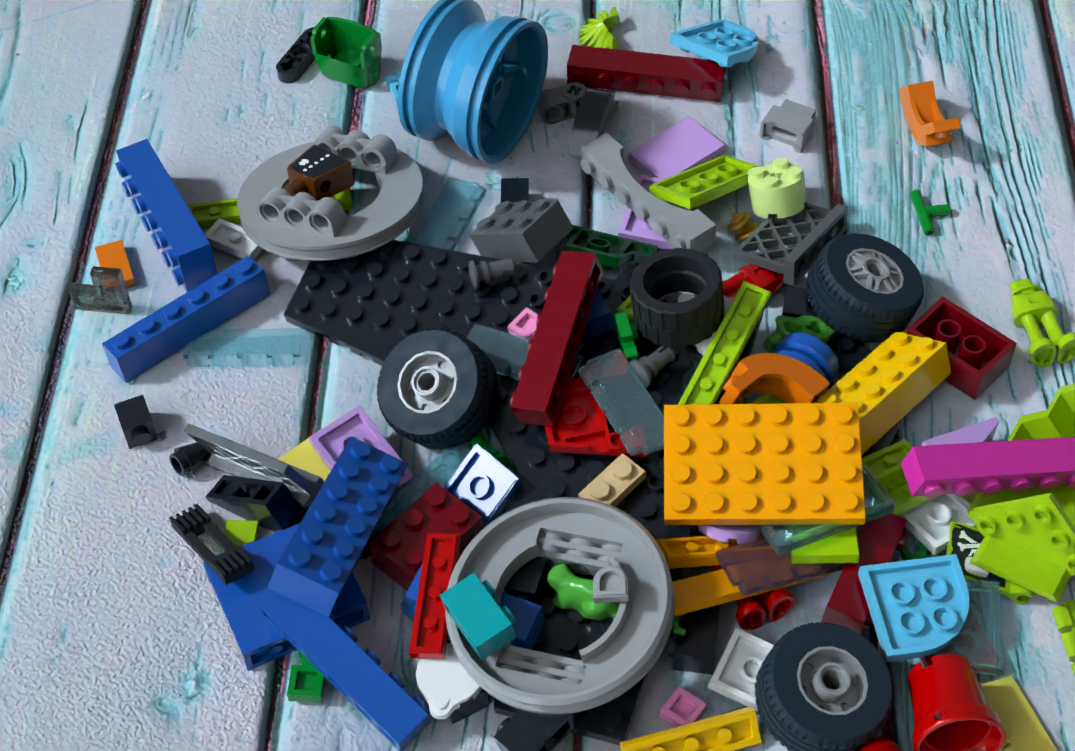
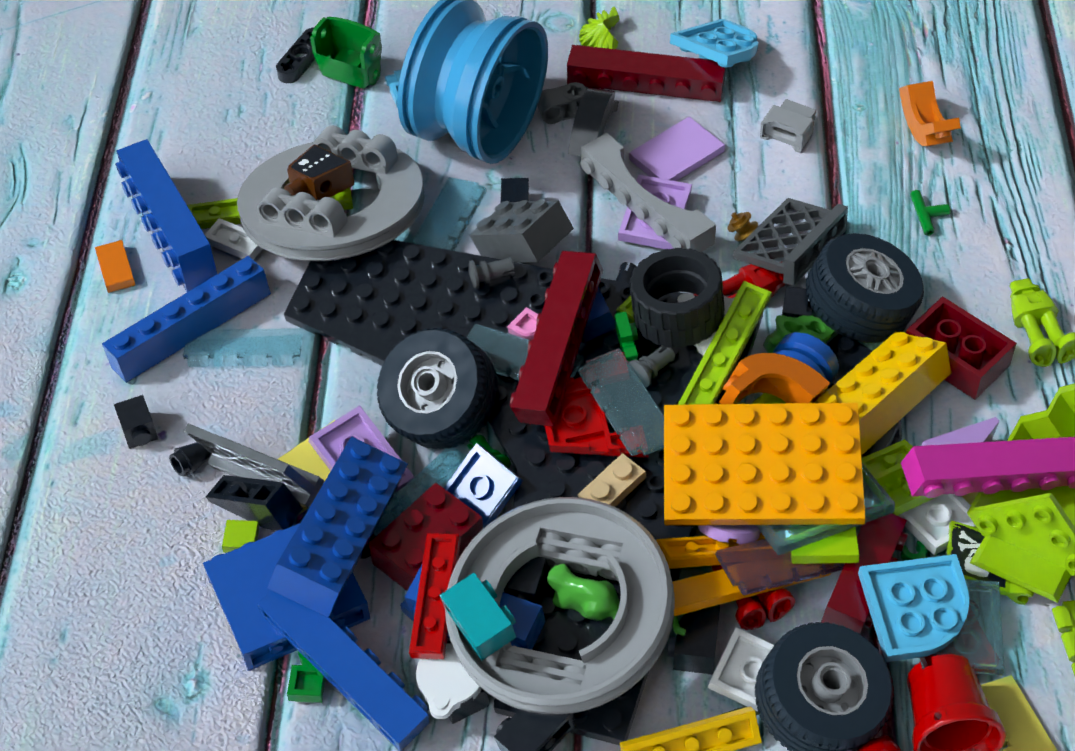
clear smoke tile [68,266,133,314] -> none
black container [169,504,255,585] -> none
dark green wing [558,225,658,269] -> none
light grey tile [593,566,629,603] -> none
lime tile [649,155,761,210] -> none
bright pink tile [659,686,707,727] -> none
yellowish green brick [748,158,807,219] -> none

